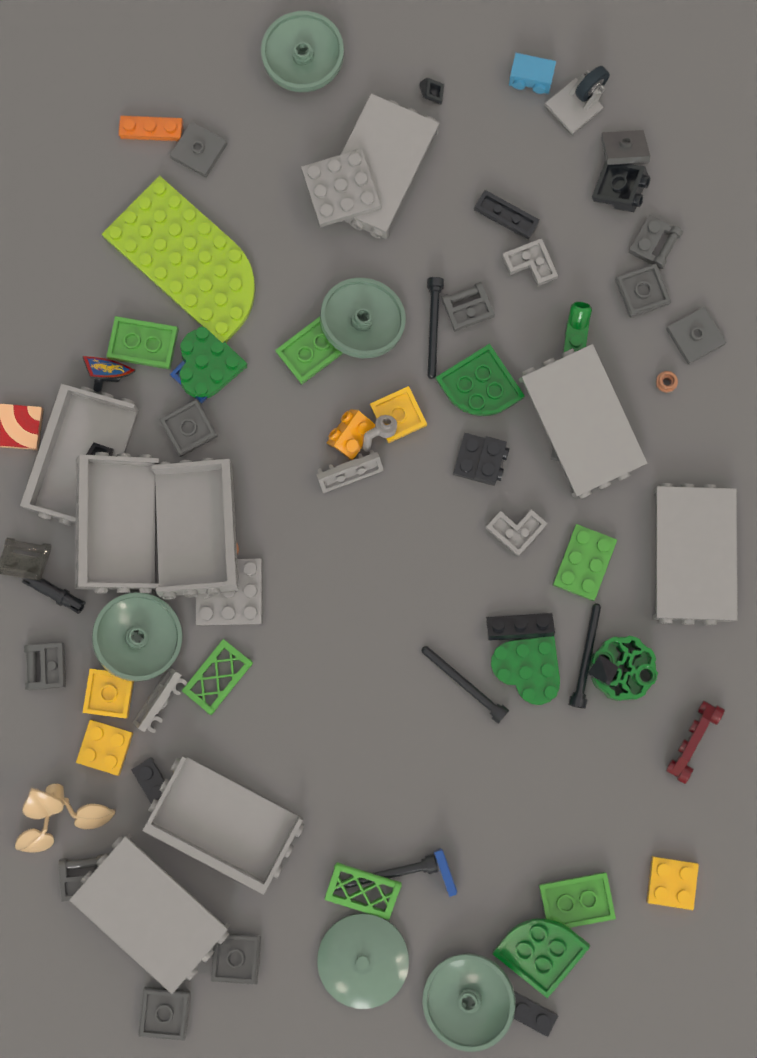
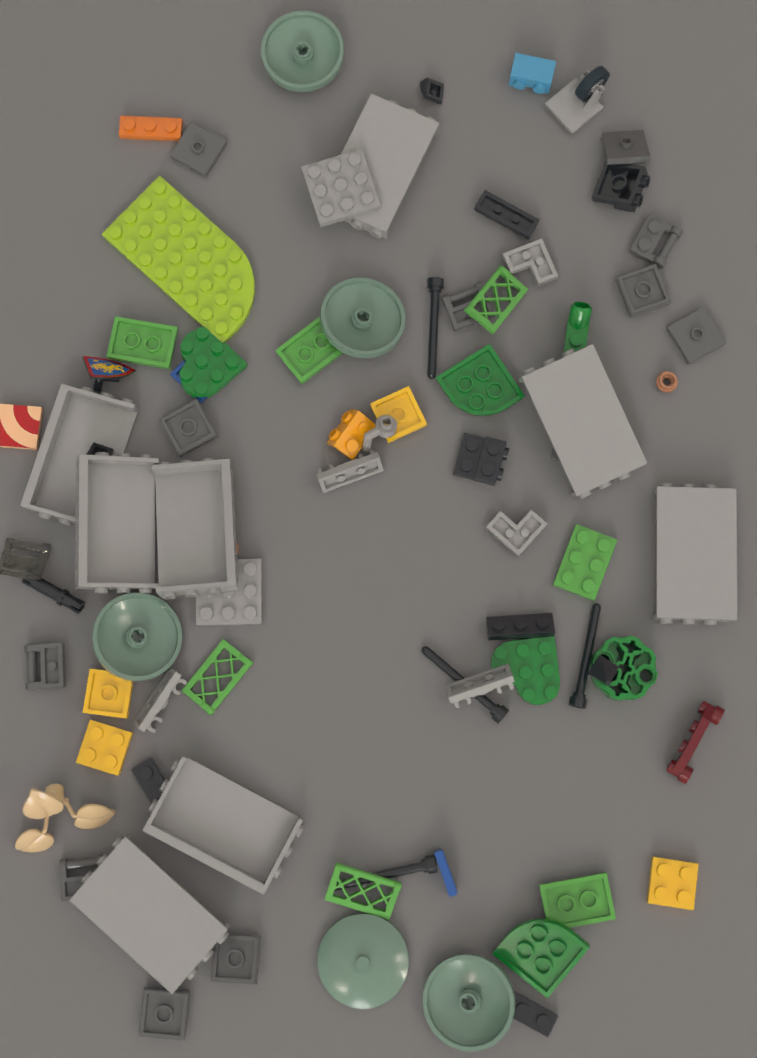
none -> light grey plate [445,664,515,708]
none -> bright green window [464,265,528,334]

